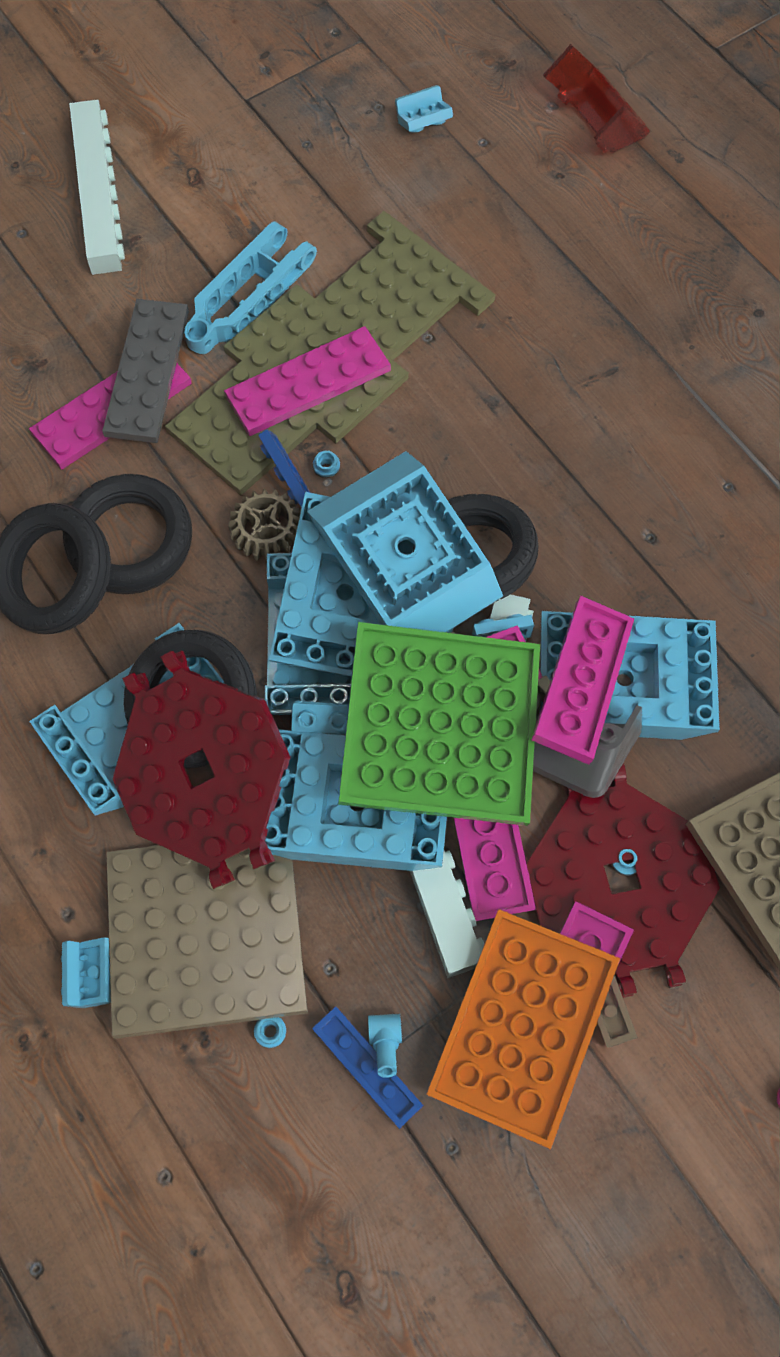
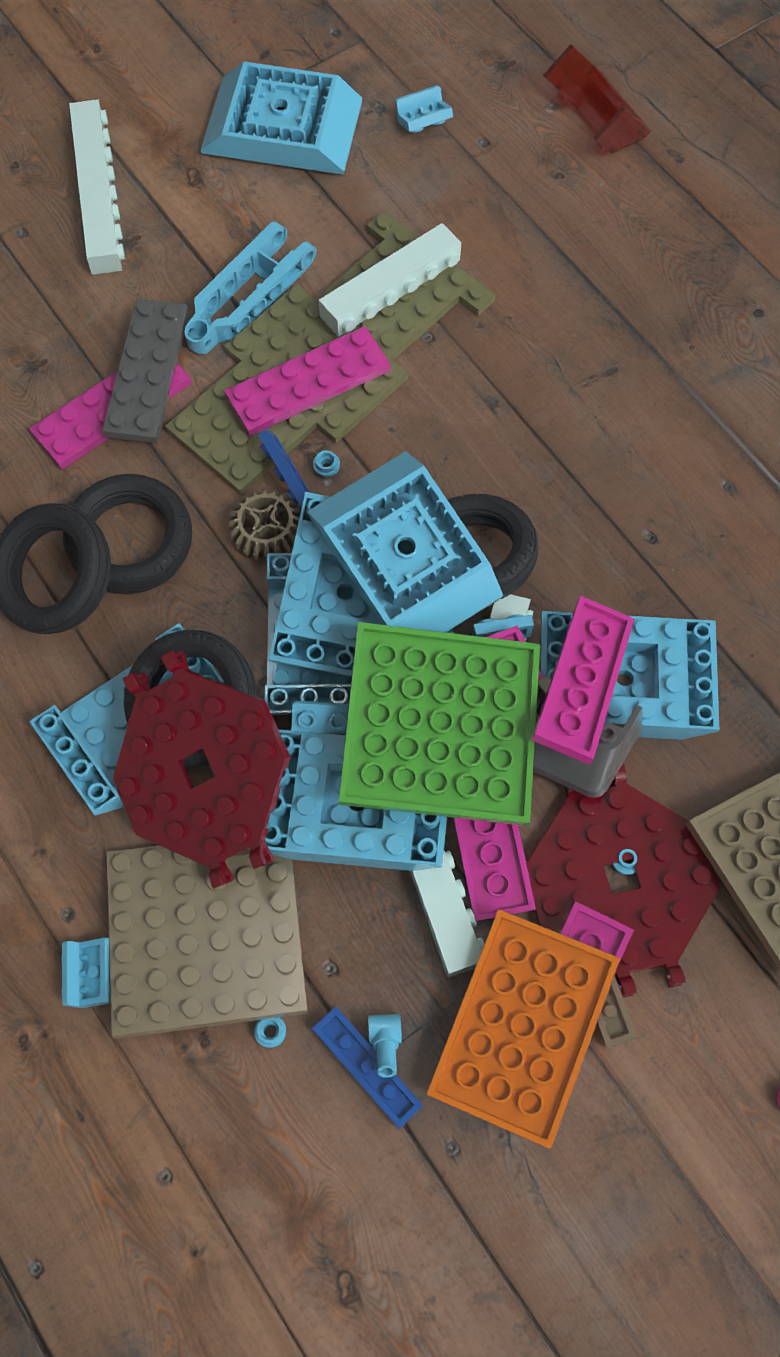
none -> medium azure slope [201,61,362,175]
none -> light aqua brick [319,223,461,337]

